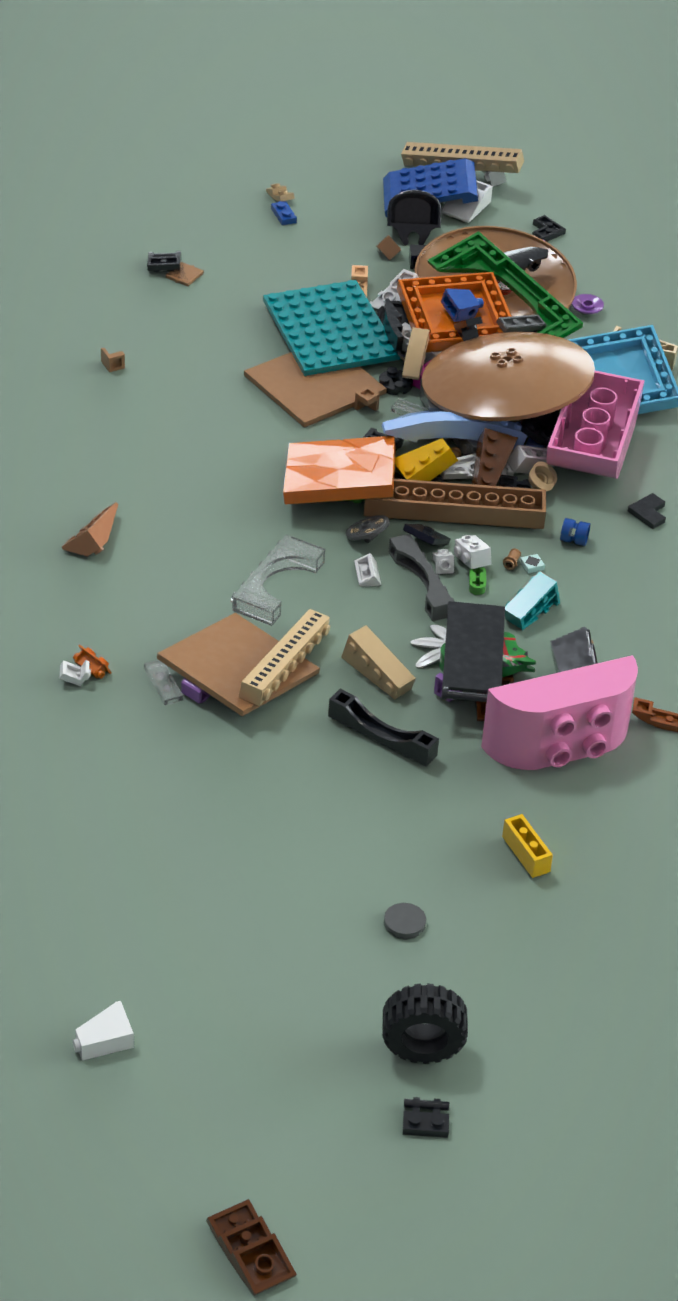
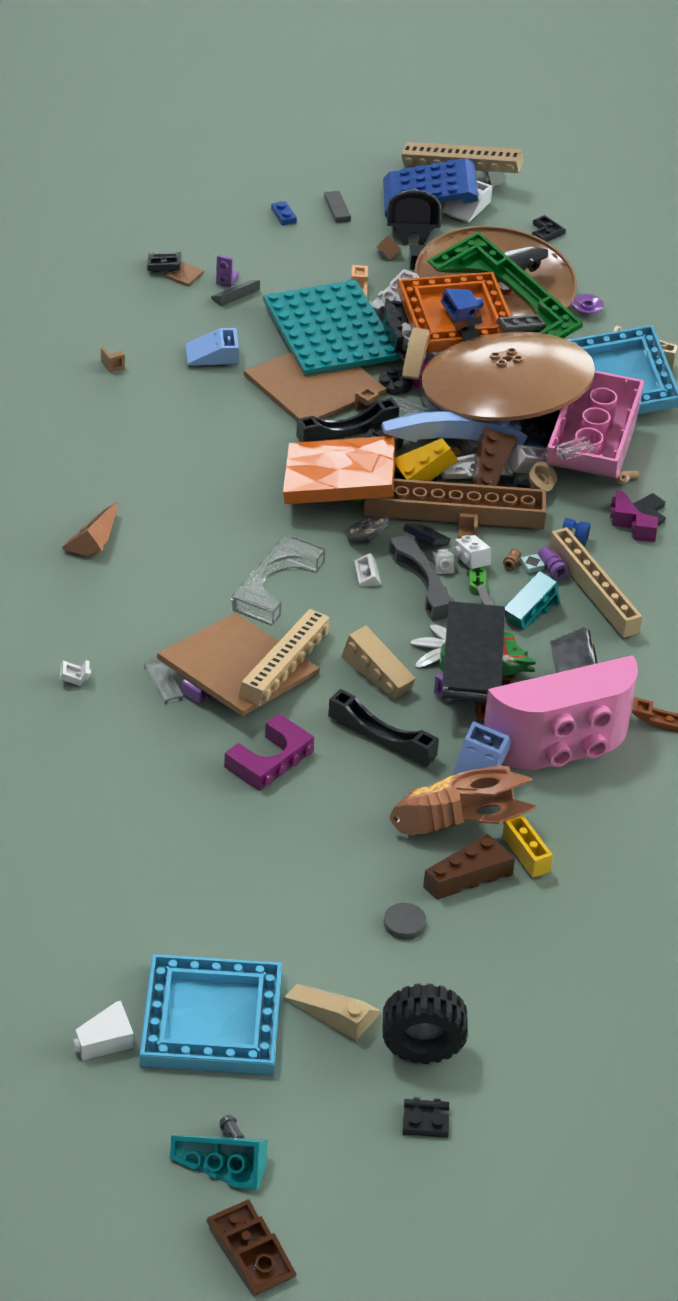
orange hinge [73,644,111,679] -> none
tan slope [266,183,295,202] -> none
none -> medium azure tile [140,954,282,1075]
none -> teal wedge [170,1135,268,1190]
none -> light blue slope [185,328,239,366]
none -> dark grey slope [211,280,260,306]
none -> medium lavender bracket [216,255,239,287]
none -> dark grey pin [220,1114,245,1138]
none -> magenta arch [224,714,314,791]
none -> tan wedge [284,984,381,1041]
none -> black arch [296,397,399,442]
none -> dark grey tile [324,191,351,222]
none -> nougat animal [390,766,536,836]
none -> reddish brown wedge [423,834,515,900]
none -> light blue slope [453,721,512,775]
none -> medium nougat panel [458,512,478,539]
none -> light grey tile [476,584,495,605]
none -> medium lavender axle [538,546,569,580]
none -> tan brick [549,527,642,638]
none -> clear tile [554,436,595,460]
none -> magenta arch [610,490,658,542]
none -> tan arm [616,471,639,485]

